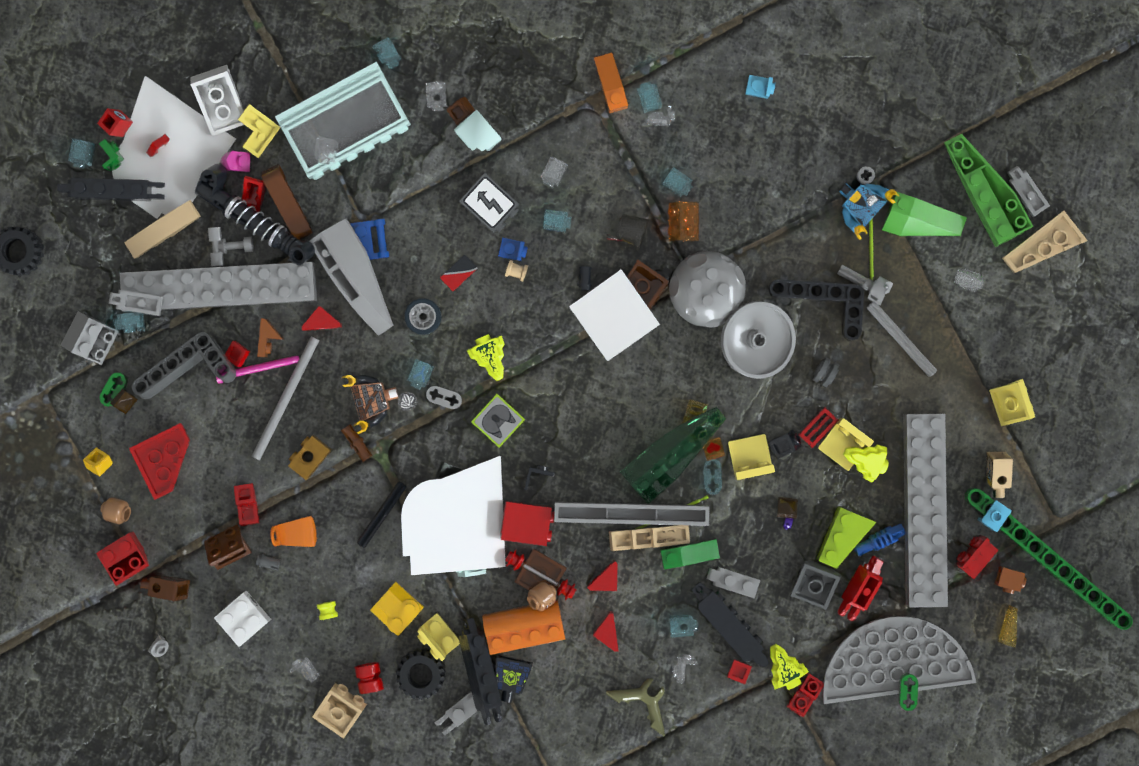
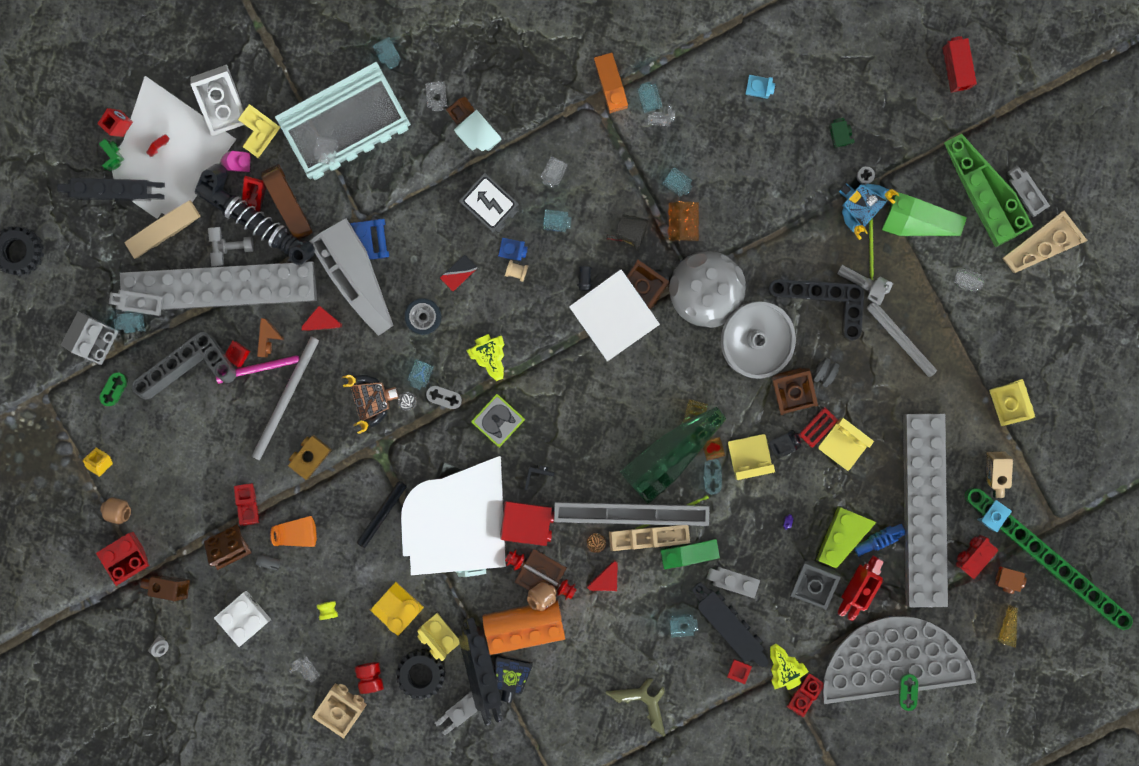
clear light blue brick [68,138,96,169] -> none
dark brown tile [110,388,138,414] -> none
red plate [129,423,190,500] -> none
reddish brown pin [341,424,373,462] -> none
red slope [593,611,618,652] -> none
clear bracket [673,654,697,683] -> none
dark brown tile [777,497,798,519] -> none
neon yellow rock [843,445,889,482] -> none
none -> clear orange tile [587,533,606,553]
none -> reddish brown slope [772,368,818,415]
none -> dark green brick [829,118,855,148]
none -> red brick [943,36,977,93]

